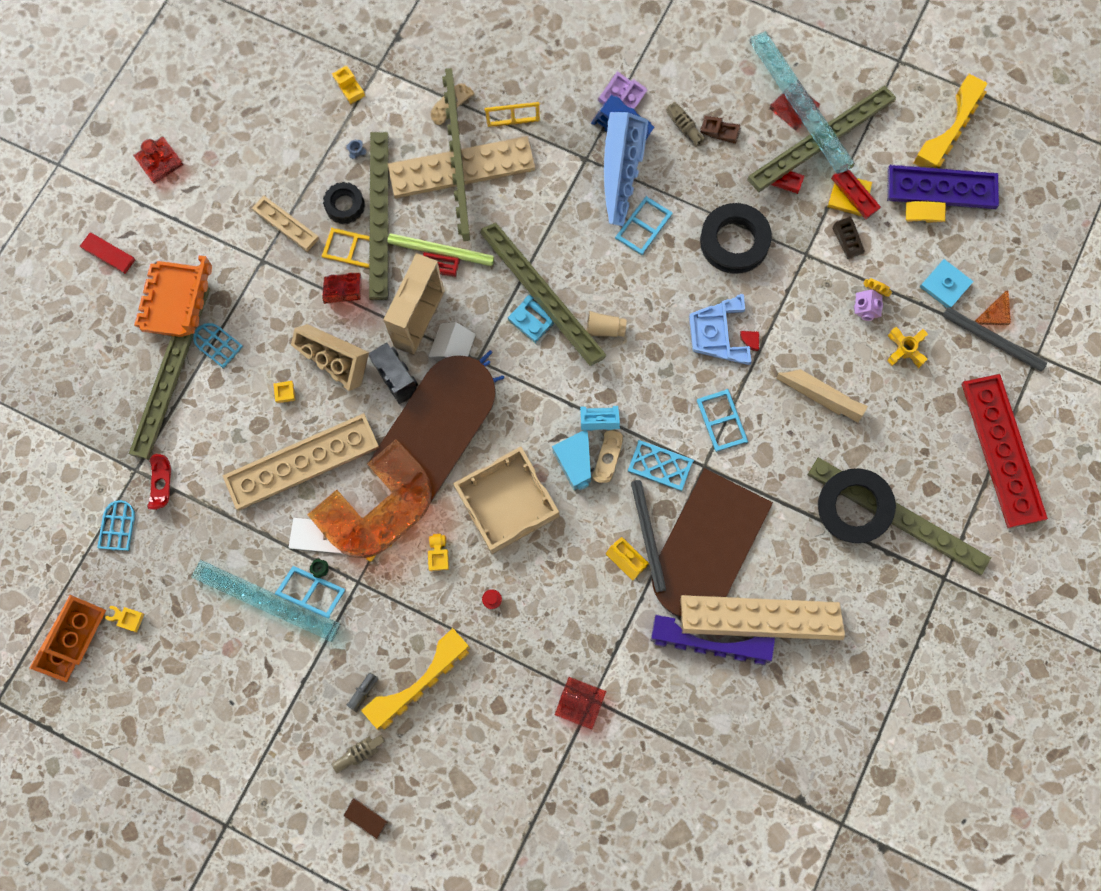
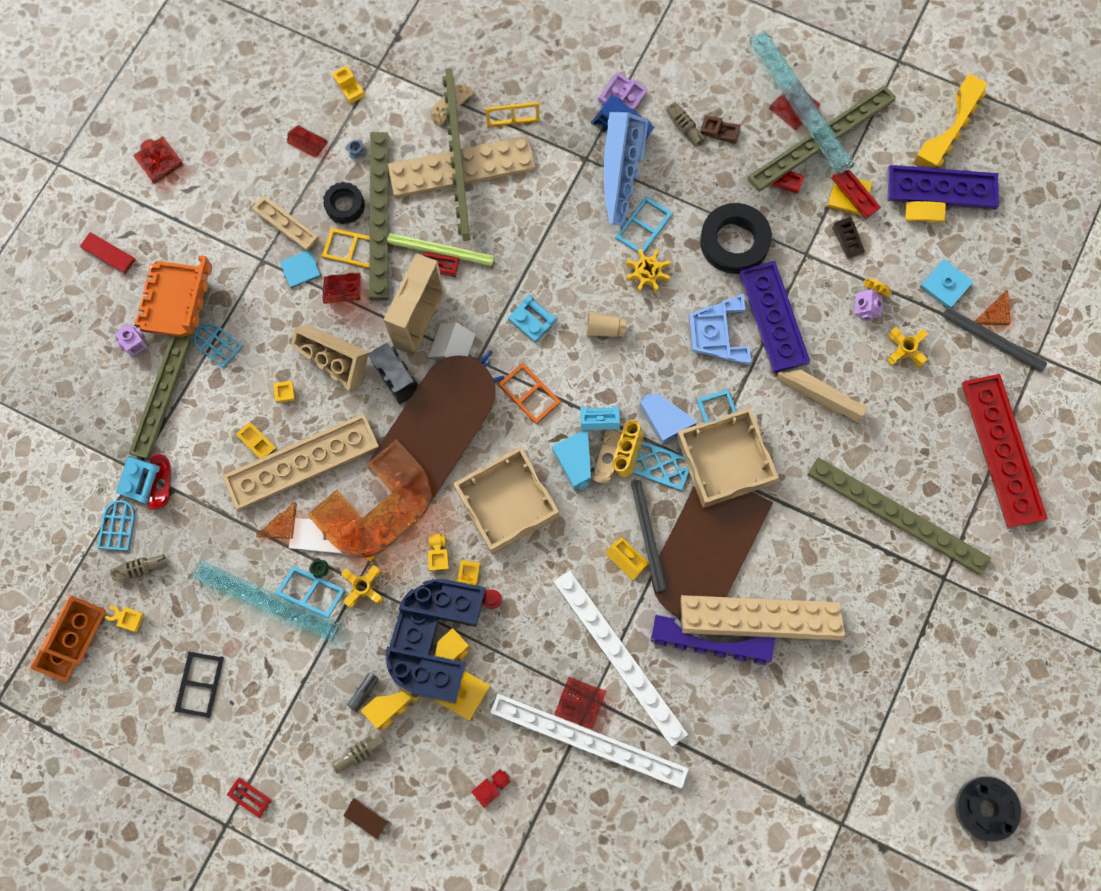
olive plate [480,222,606,366] -> none
red tile [740,331,759,351] -> none
black tyre [818,468,896,543] -> none
none -> dark tan hinge [110,554,167,581]
none -> lavender brick [115,323,148,357]
none -> medium azure plate [116,456,160,504]
none -> black window [174,652,224,718]
none -> red tile [226,777,273,818]
none -> yellow slope [236,421,276,459]
none -> clear orange tile [256,502,297,539]
none -> medium azure piece [280,250,320,288]
none -> clear red slope [287,125,328,158]
none -> yellow pin [341,565,384,609]
none -> dark blue plate [386,579,486,704]
none -> yellow plate [435,671,490,721]
none -> yellow slope [456,559,481,586]
none -> red plate [471,769,511,808]
none -> white plate [490,694,689,789]
none -> orange window [498,363,561,424]
none -> white plate [554,571,688,747]
none -> yellow beam [612,420,644,478]
none -> yellow gear [626,249,670,293]
none -> light blue slope [640,393,697,445]
none -> tan tile [676,407,779,508]
none -> dark purple plate [739,261,810,373]
none -> black piece [955,776,1021,842]

